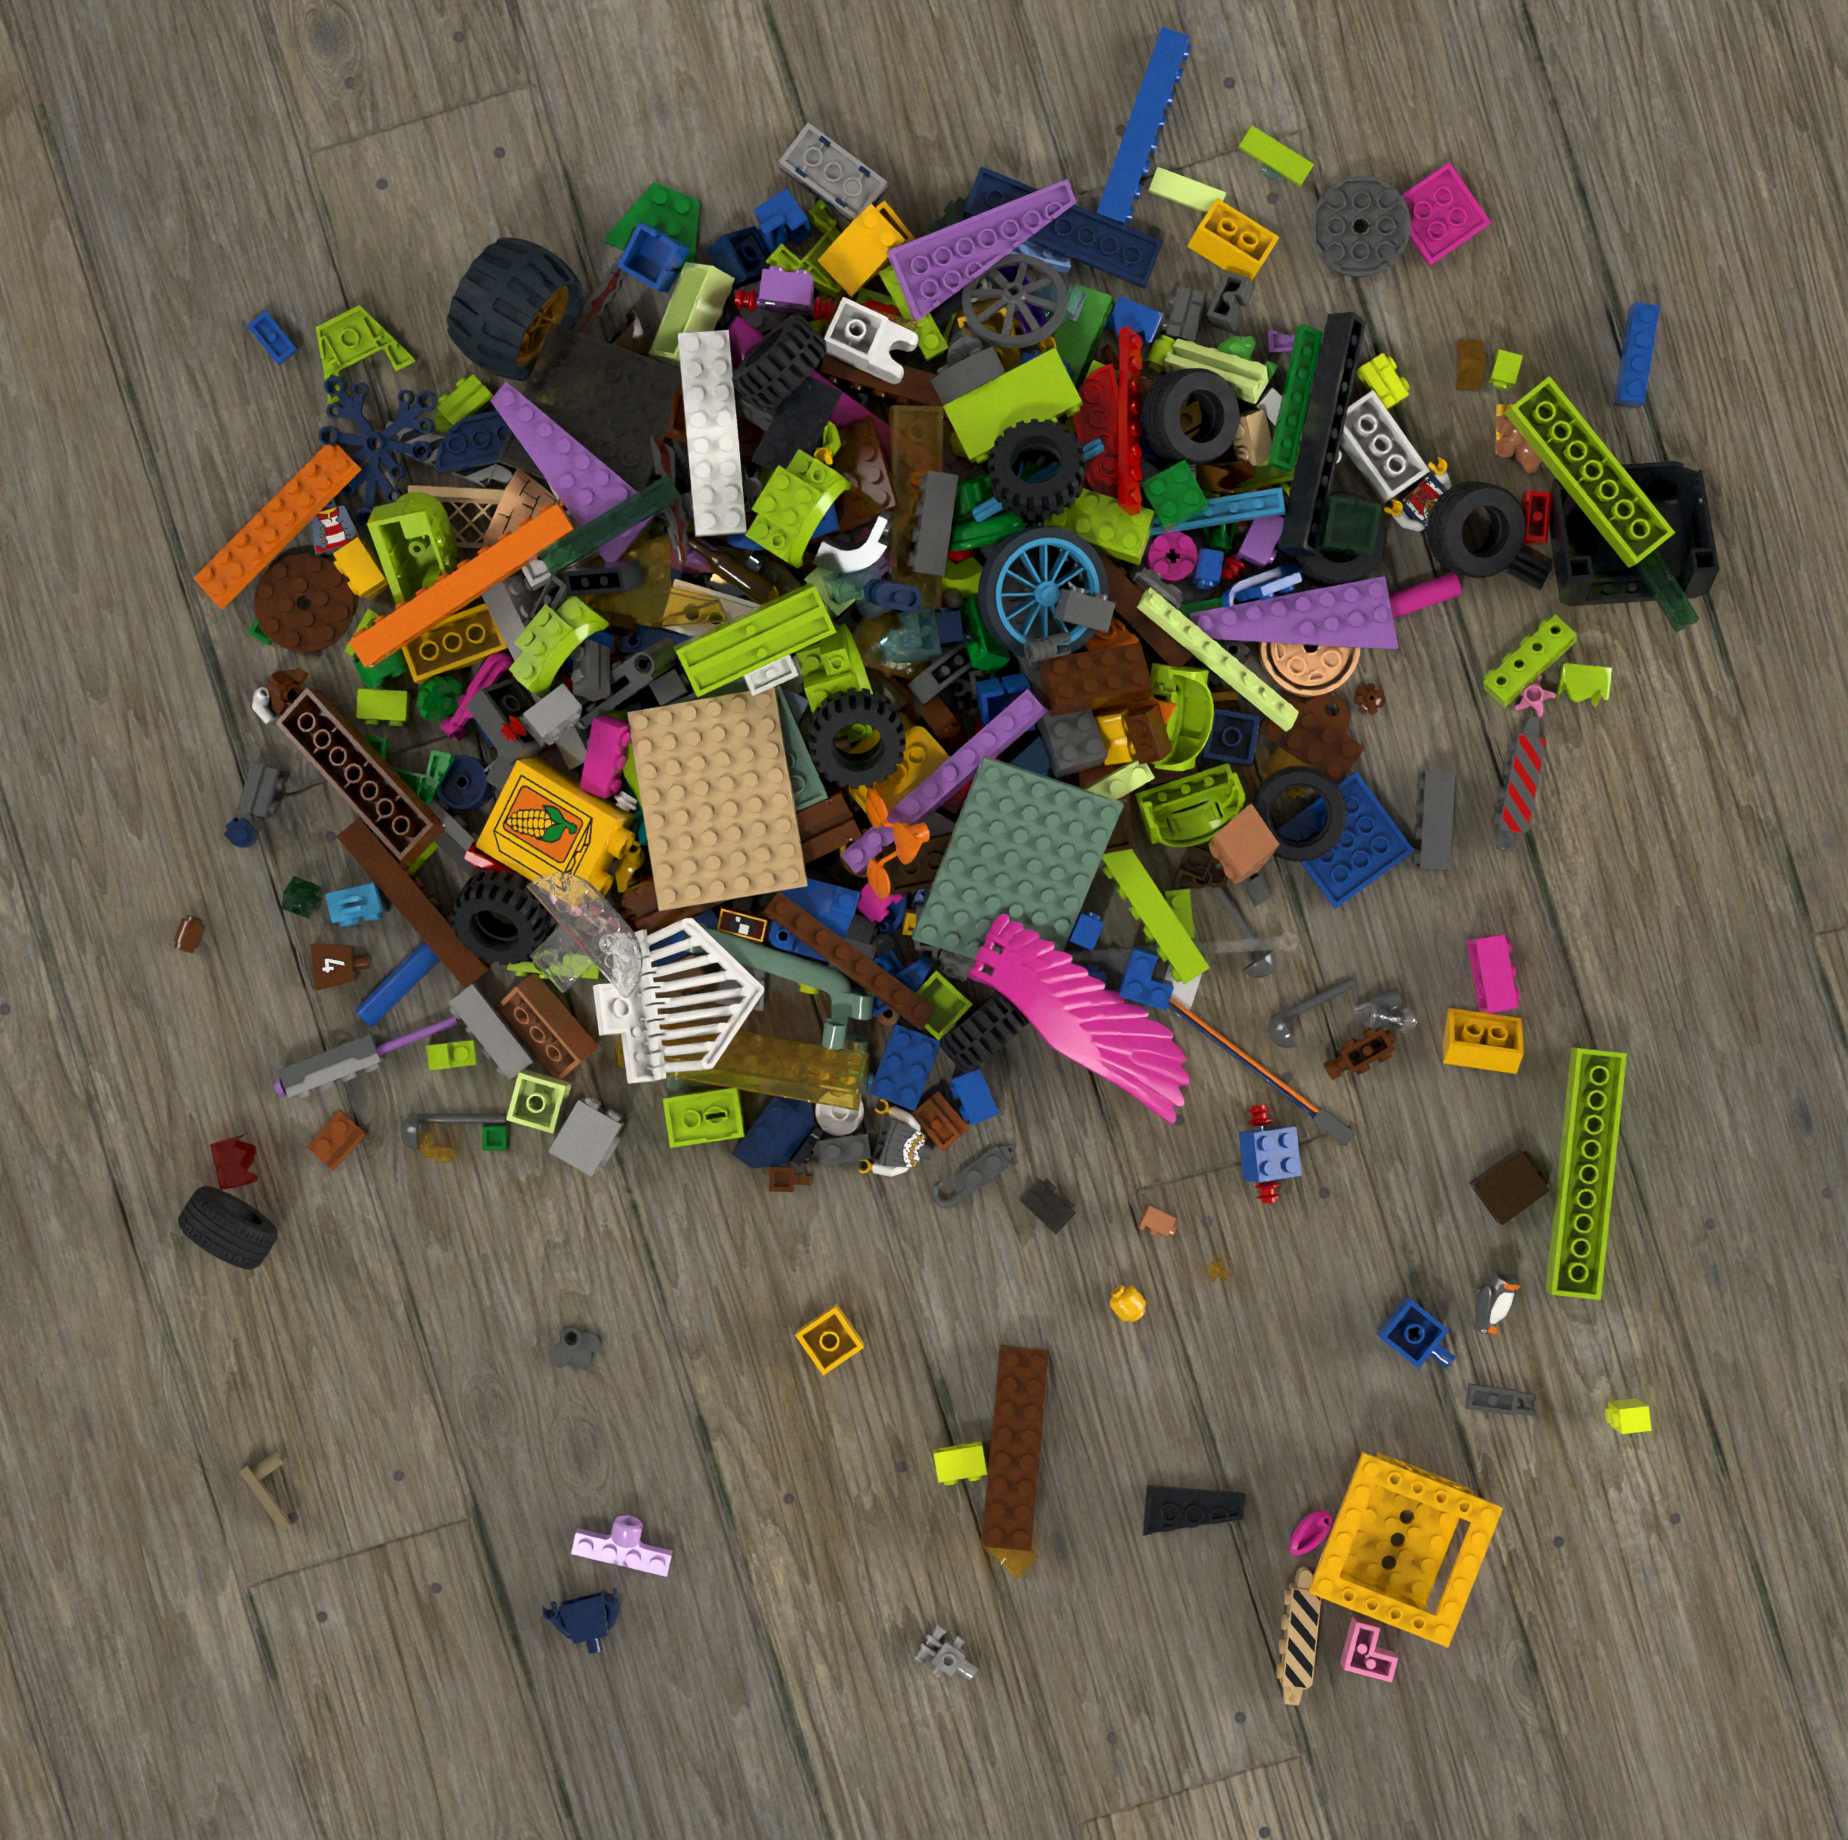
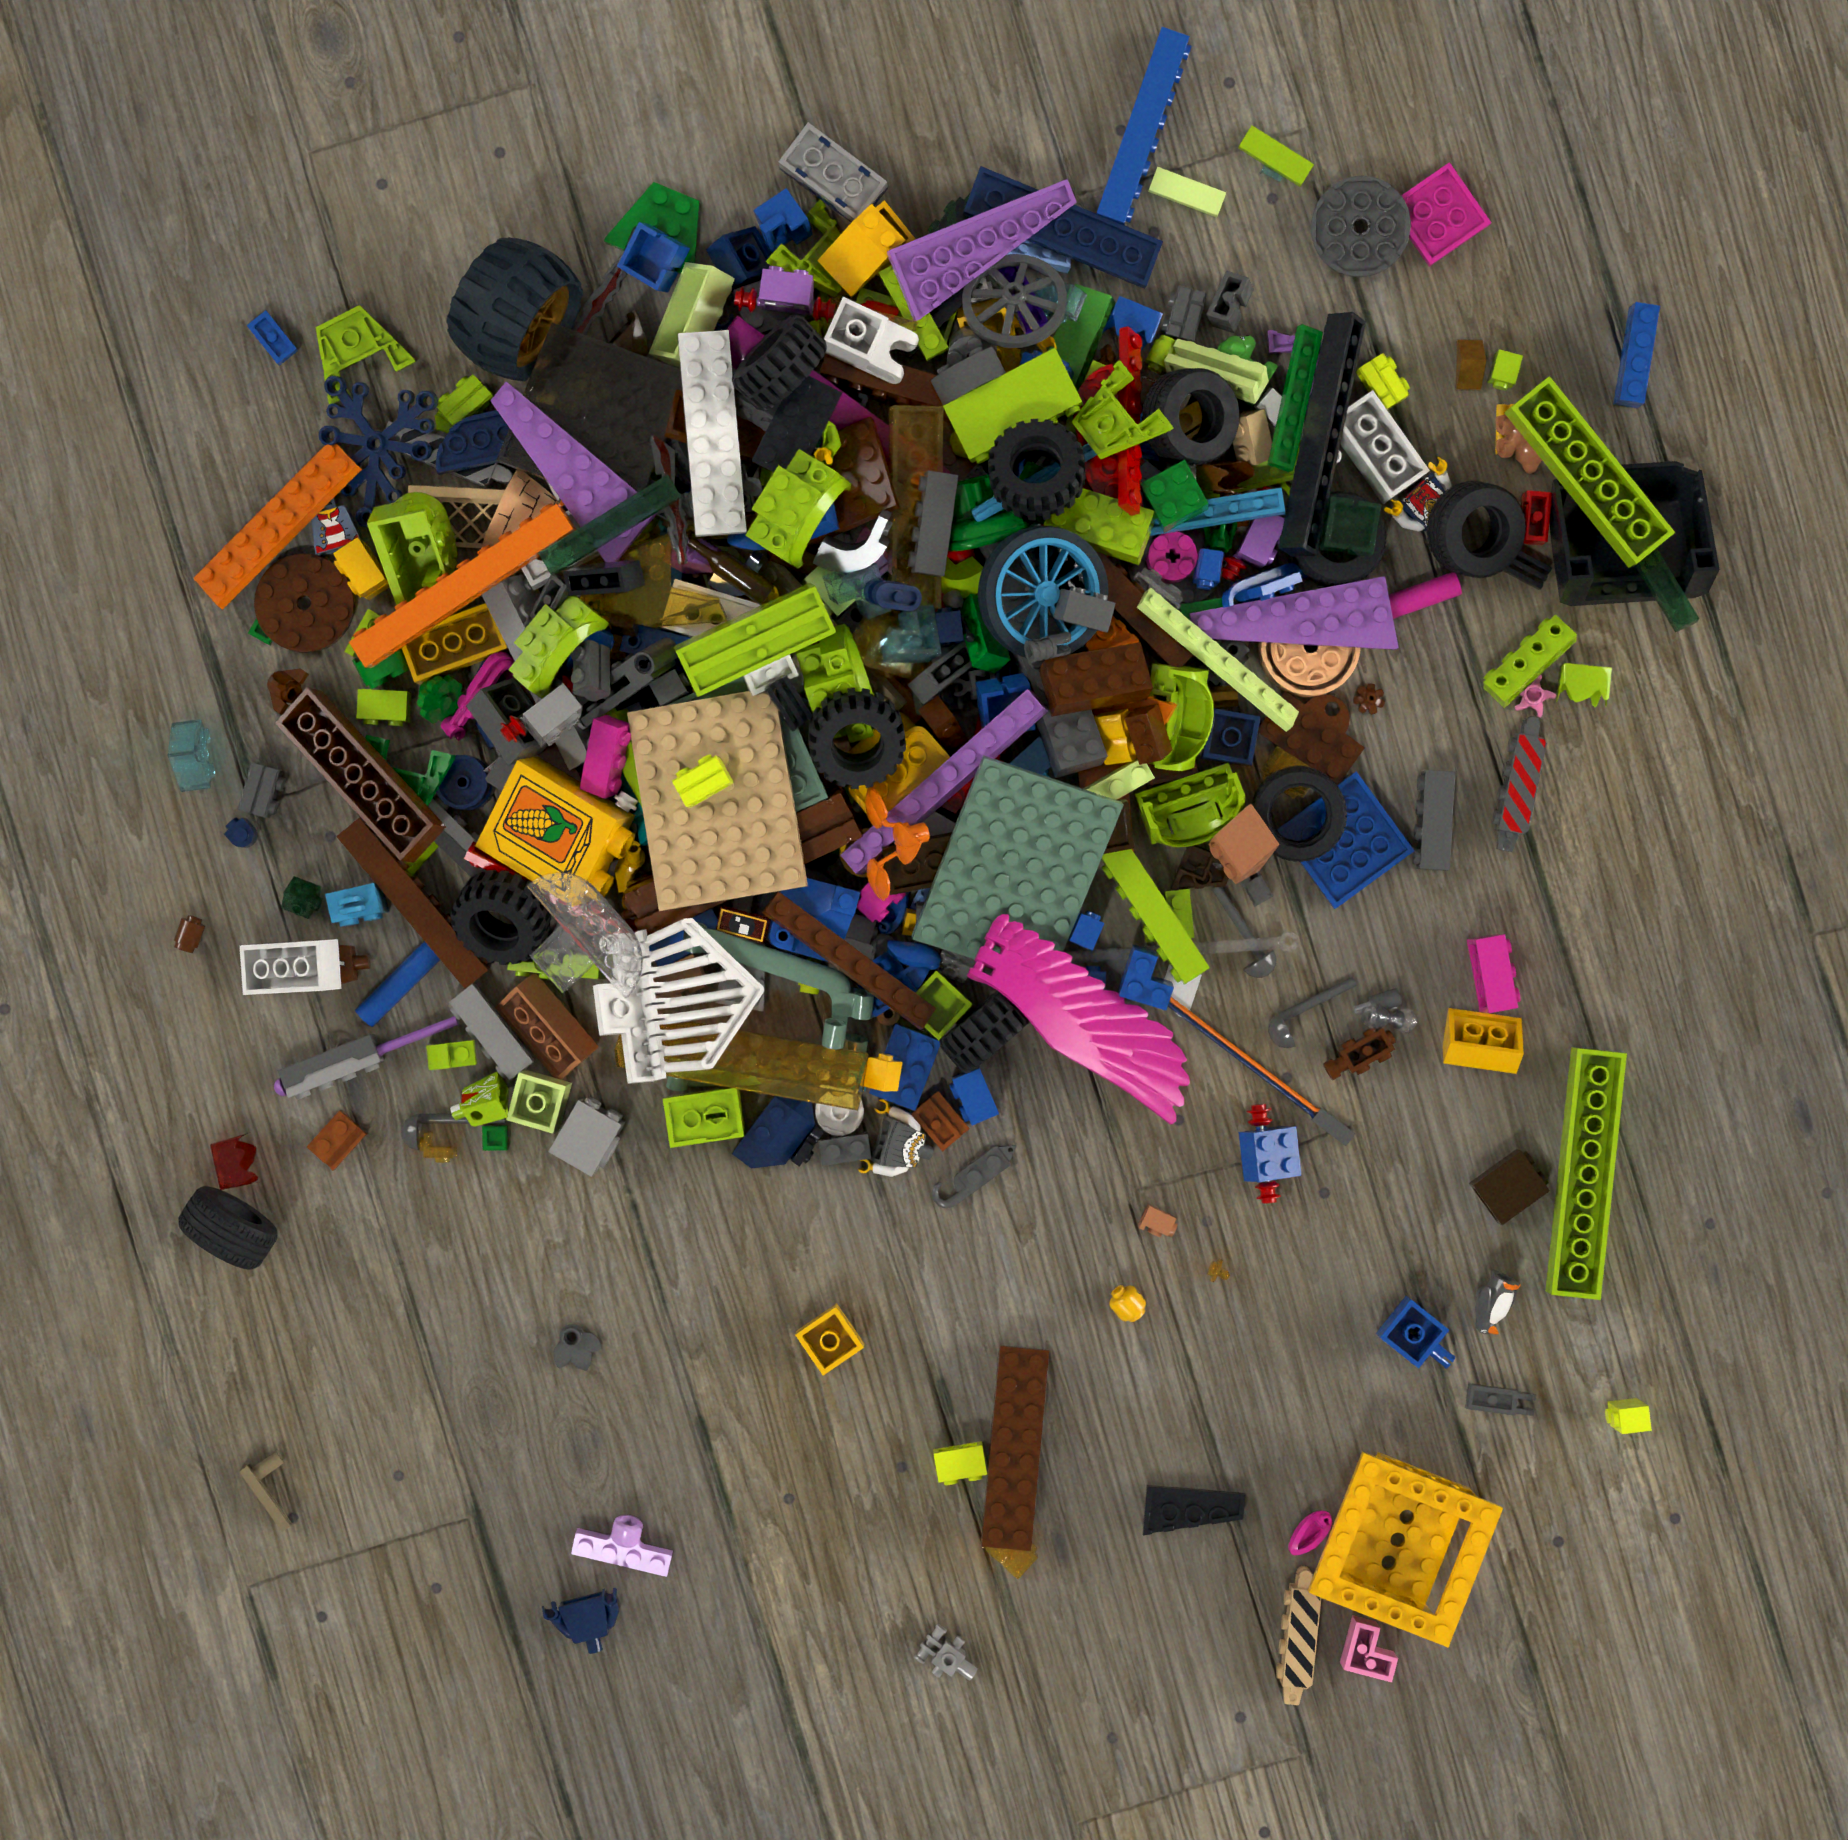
white arm [252,687,276,725] -> none
reddish brown plate [769,1166,813,1192] -> none
clear smoke brick [1019,1178,1076,1235] -> none
yellow slope [1187,198,1279,283] -> none
none -> clear light blue brick [168,719,215,792]
none -> white brick [240,939,341,995]
none -> lime torso [450,1072,509,1127]
none -> neon yellow brick [672,754,734,808]
none -> black tile [765,675,813,731]
none -> yellow brick [863,1053,902,1092]
none -> blue arm [887,940,942,970]
none -> lime wing [1072,360,1173,460]

